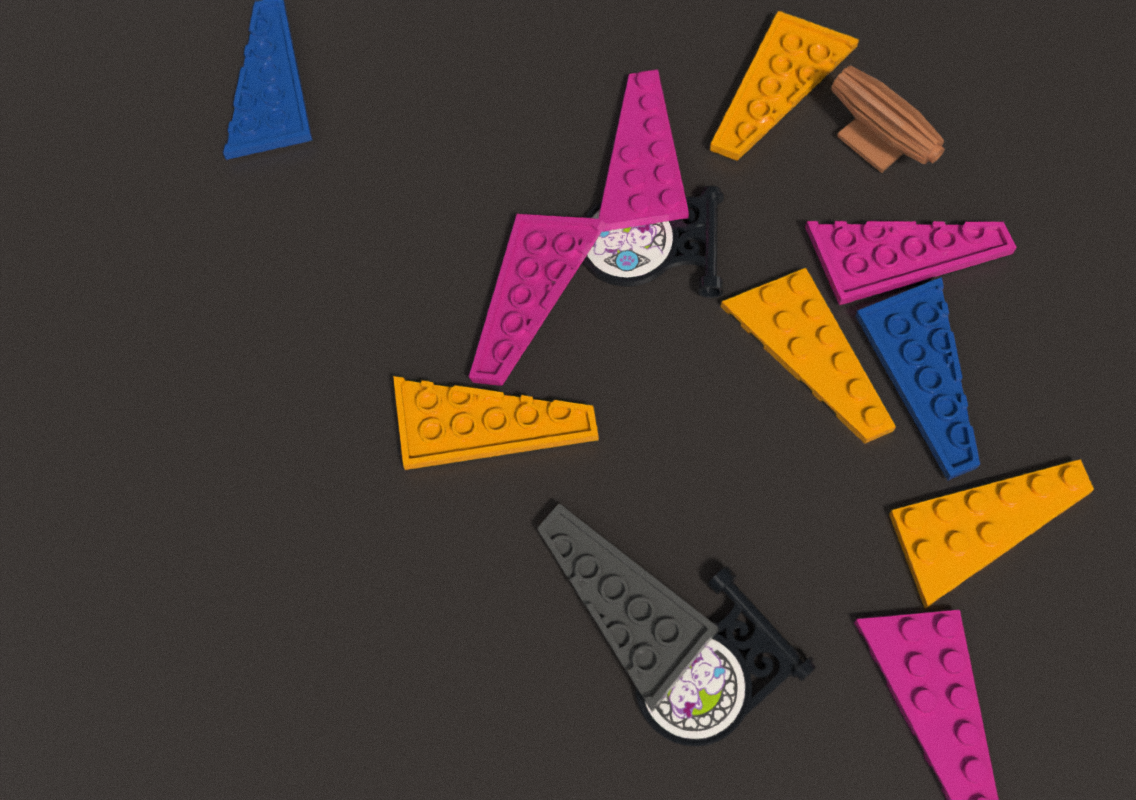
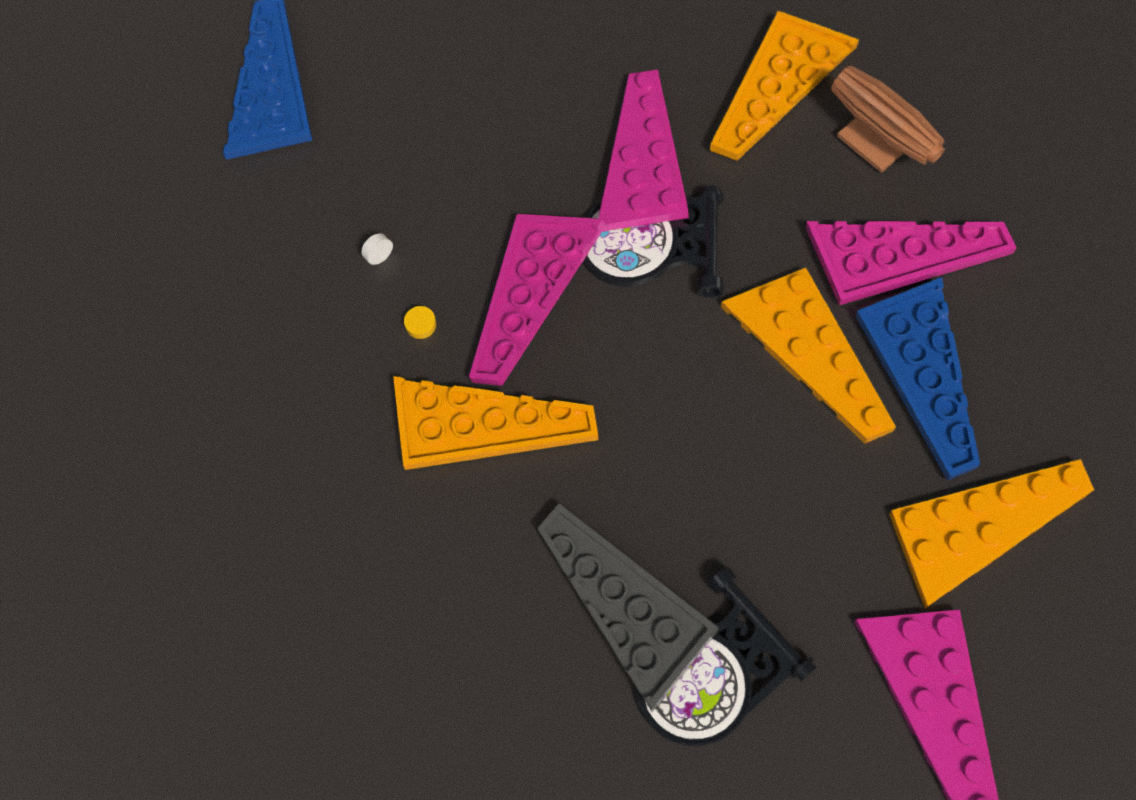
none -> white tile [361,233,393,265]
none -> yellow tile [404,306,437,339]

